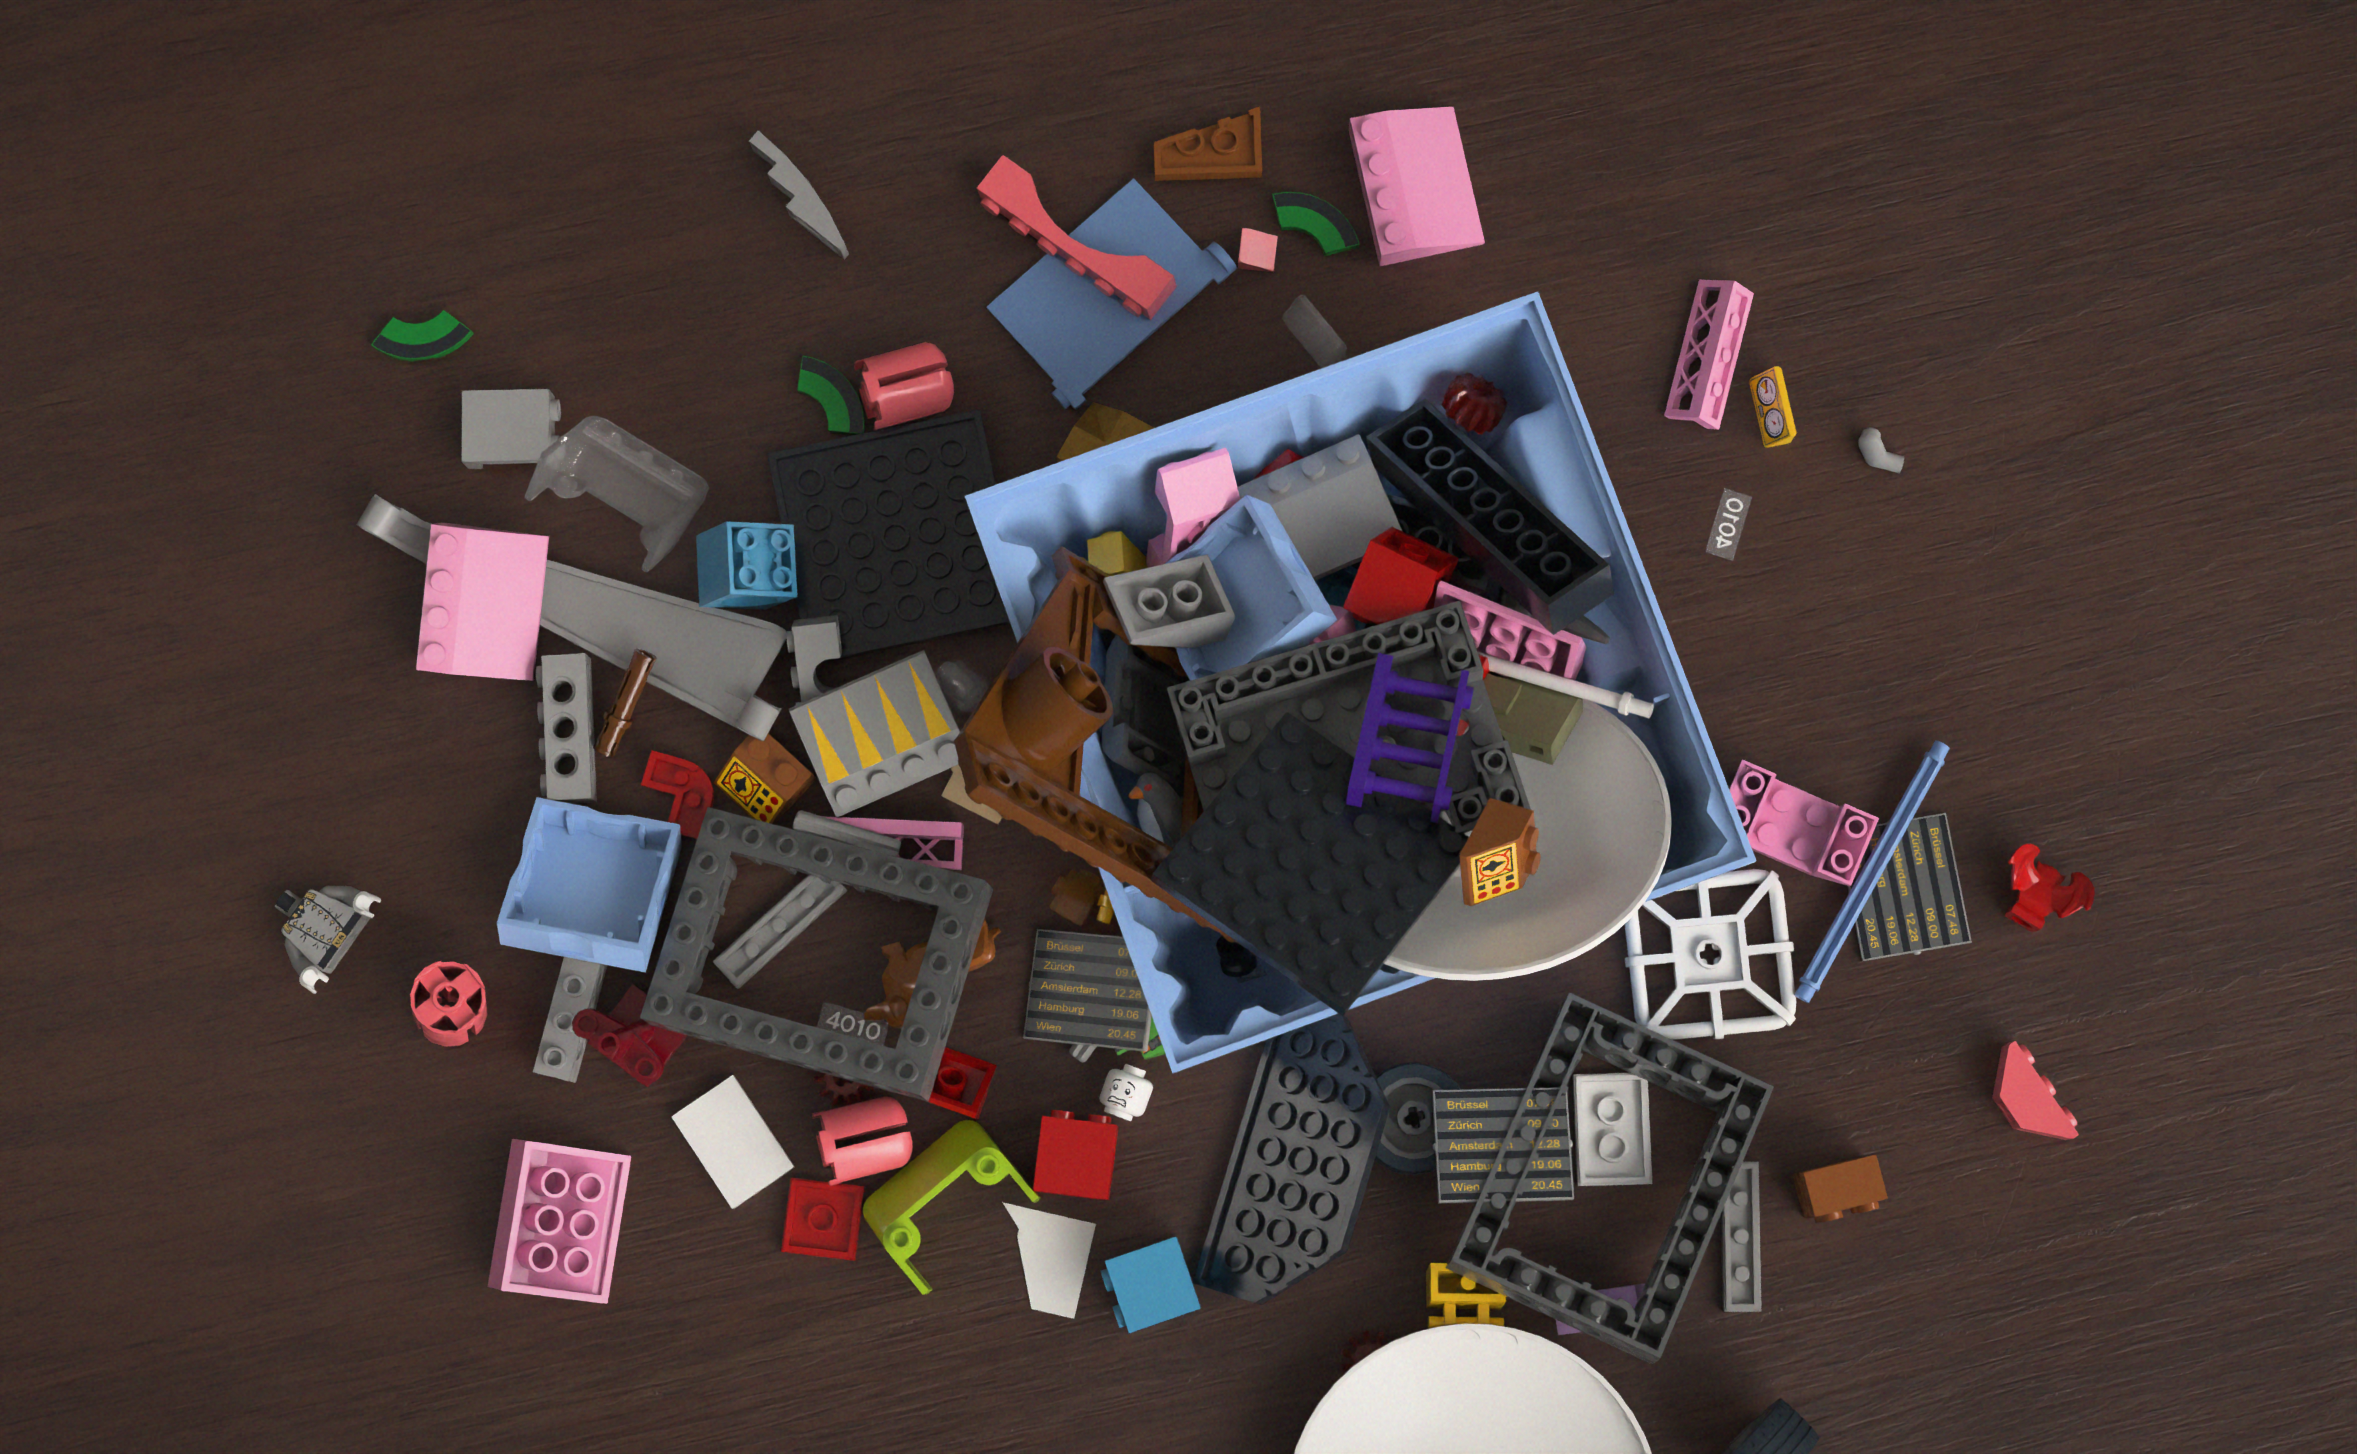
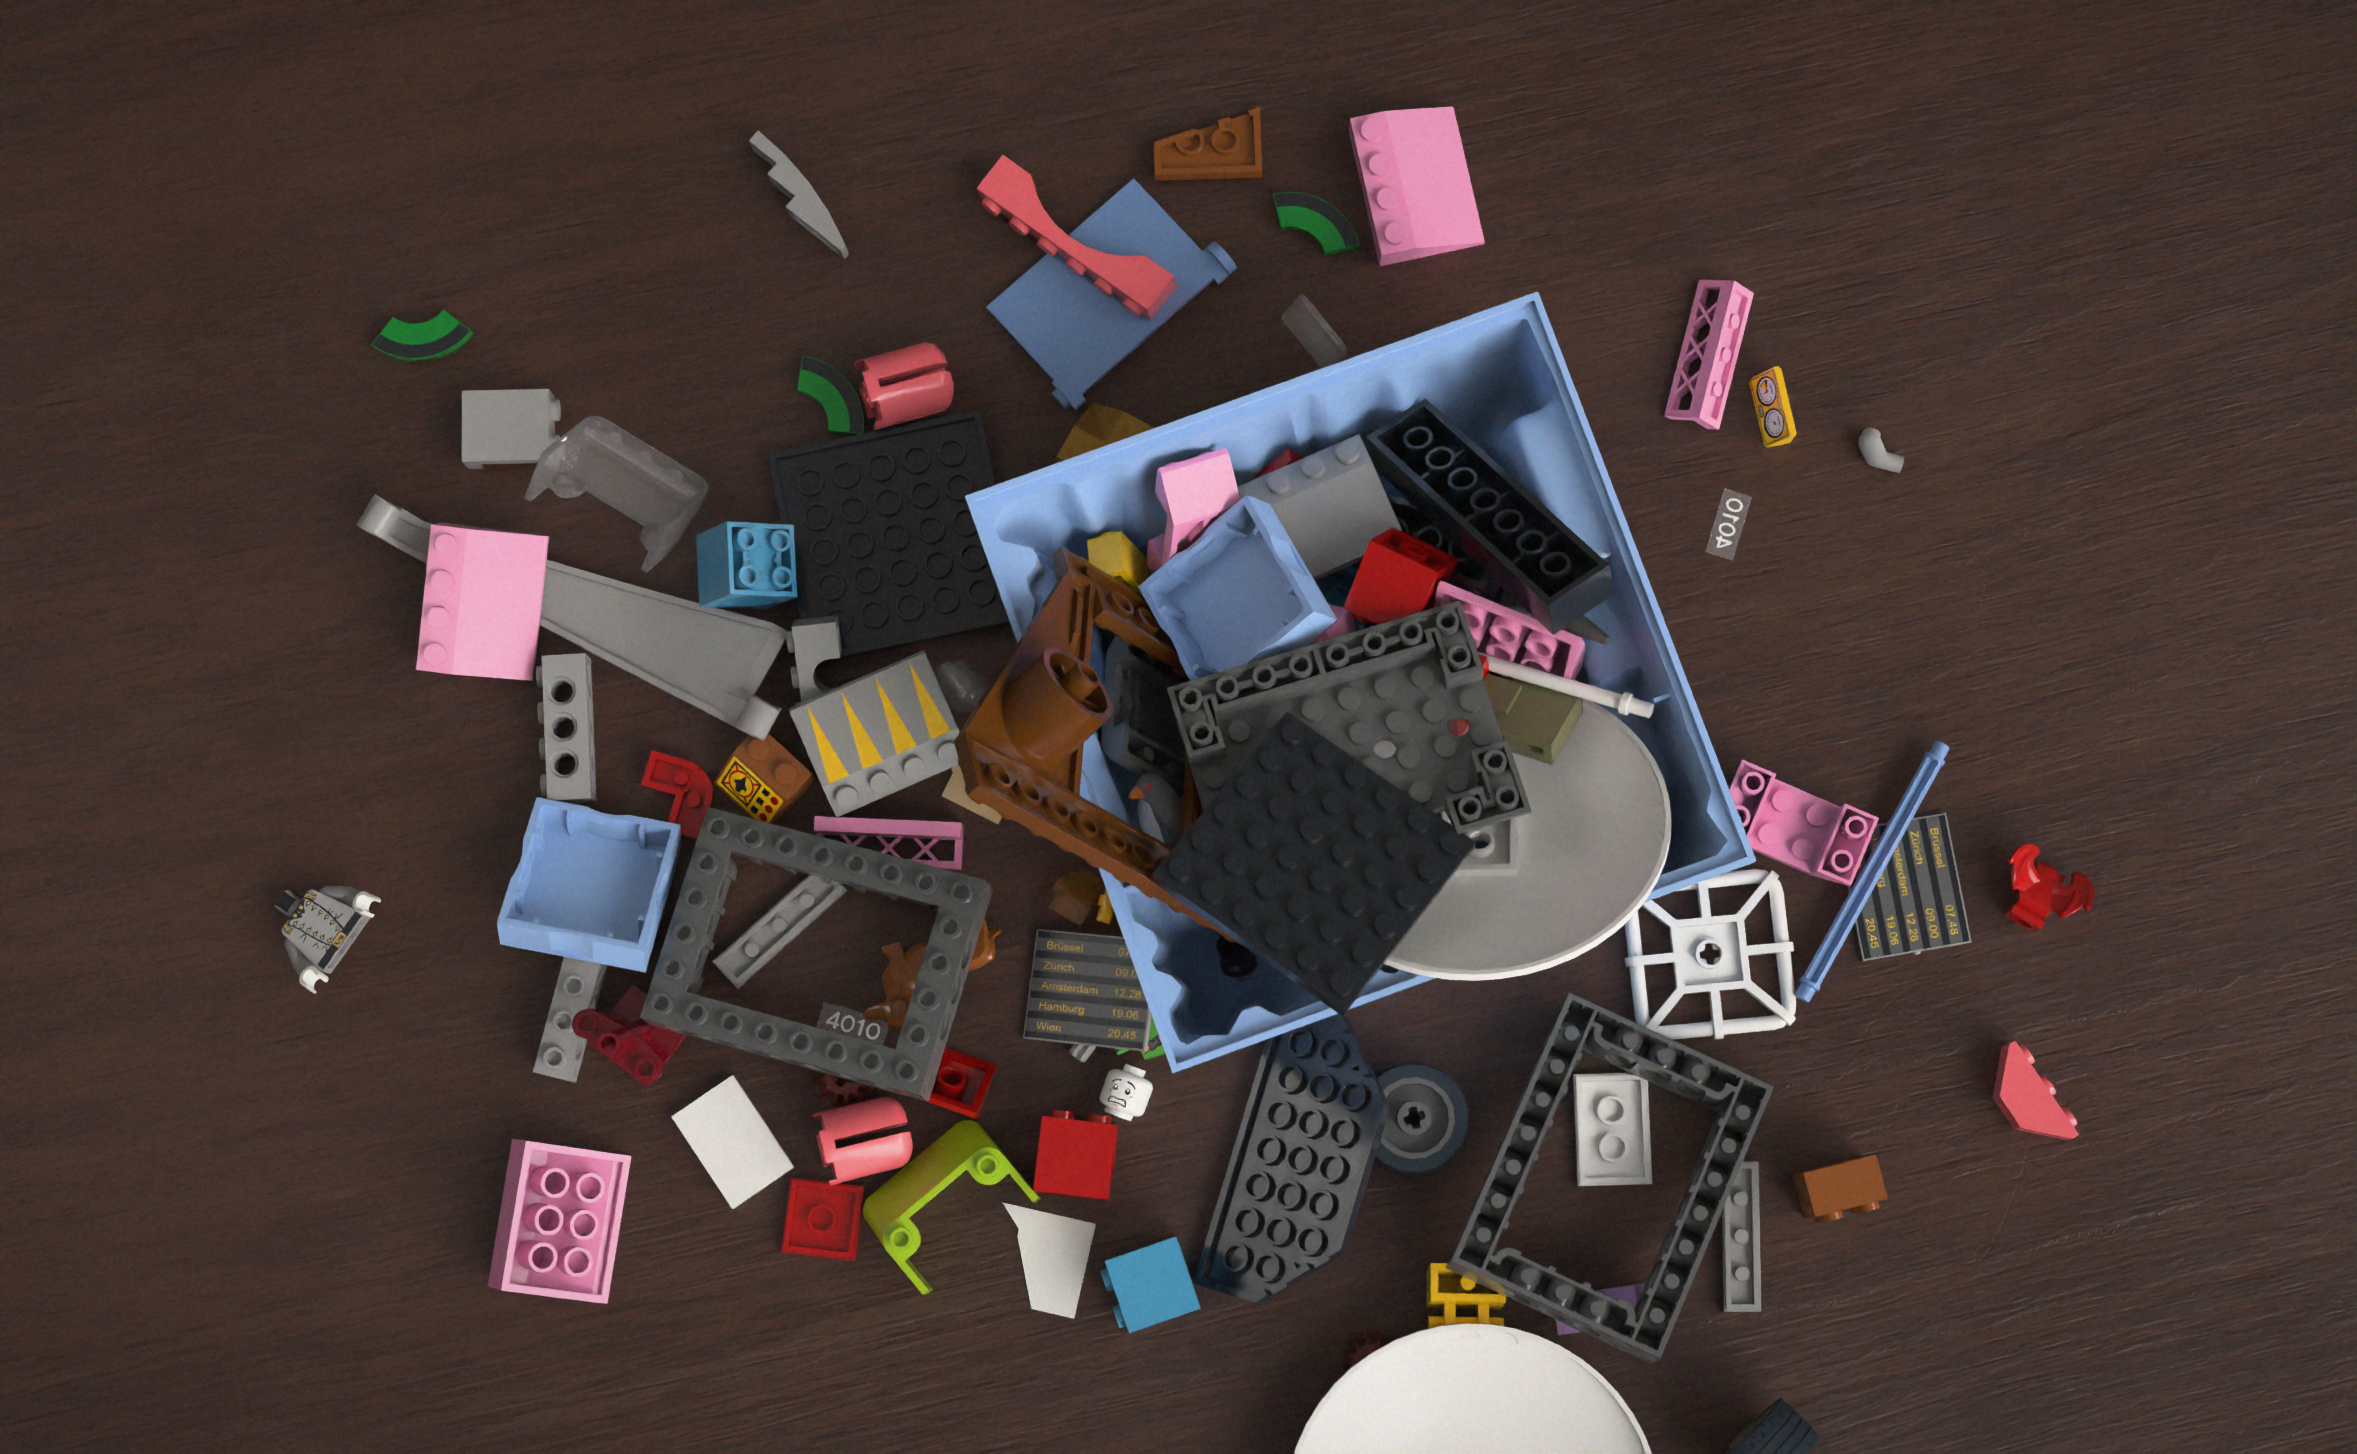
coral cylinder [410,961,487,1047] -> none
reddish brown pin [593,648,657,757] -> none
light grey axle [793,810,901,857] -> none
light grey slope [1103,554,1235,648] -> none
coral slope [1238,228,1278,272] -> none
dark purple fence [1346,653,1474,823] -> none
piece [1432,1088,1574,1204] -> none
clear red gear [1441,372,1508,435] -> none
dark orange slope [1459,798,1541,906] -> none

